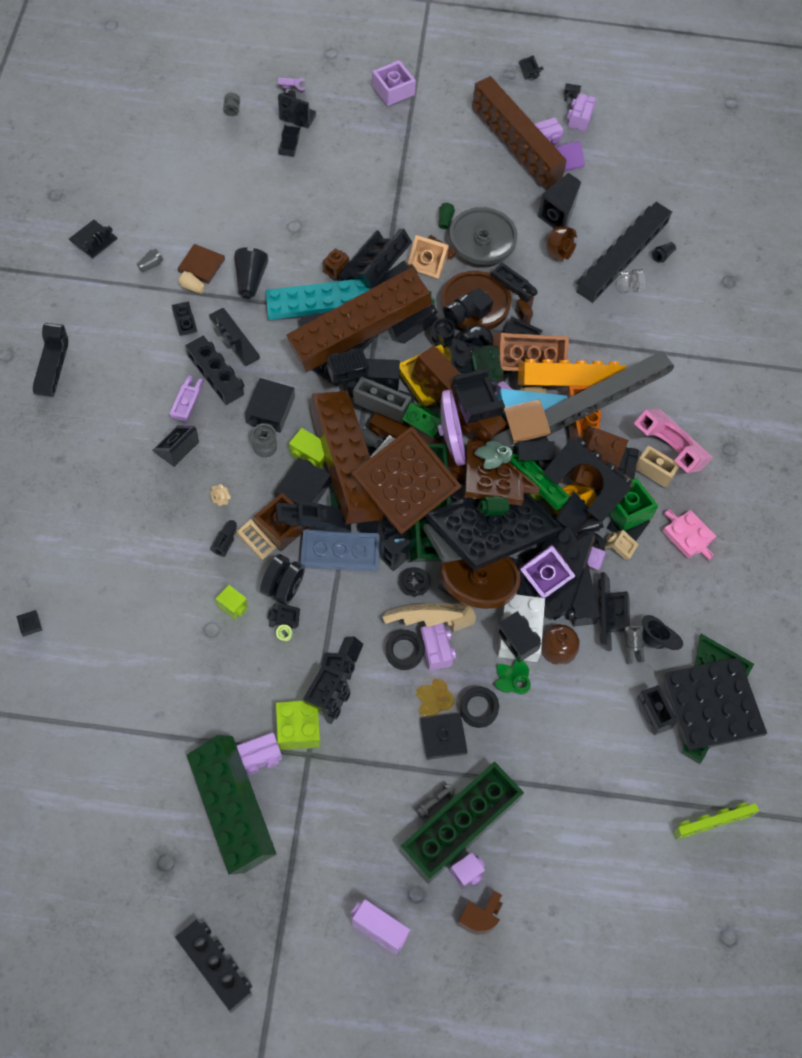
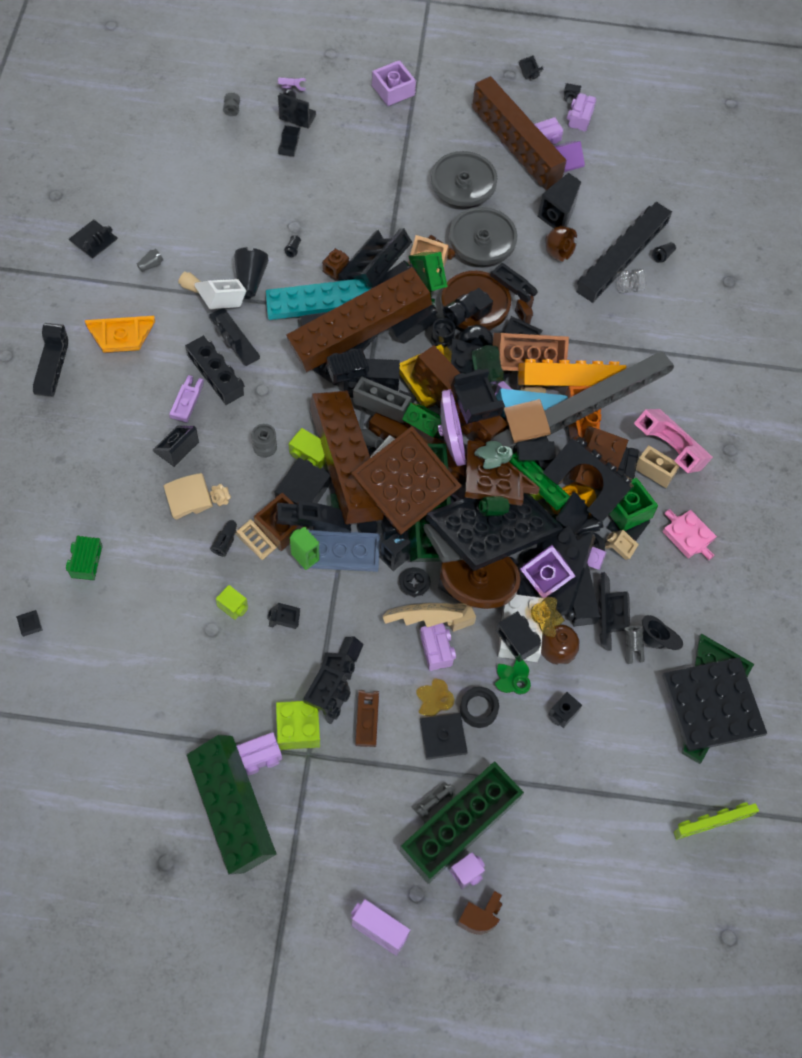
black slope [172,301,197,336] -> none
black brick [175,919,253,1013] -> none
reddish brown tile [178,244,225,284] -> none
black brick [245,378,295,433] -> none
black wheel [260,554,305,605] -> none
yellowish green hinge [276,625,293,642] -> none
black tyre [386,630,424,670] -> none
dark green cone [439,203,455,229] -> none
black brick [636,685,677,735] -> none
none -> green brick [66,535,103,581]
none -> light orange wing [85,316,155,353]
none -> tan slope [163,473,213,520]
none -> white slope [194,279,246,309]
none -> black pin [284,235,301,257]
none -> bright green brick [290,527,320,570]
none -> reddish brown plate [355,690,379,747]
none -> green window [409,252,447,291]
none -> dark grey dish [431,151,497,207]
none -> clear yellow plate [531,597,565,637]
none -> black brick [548,692,582,728]

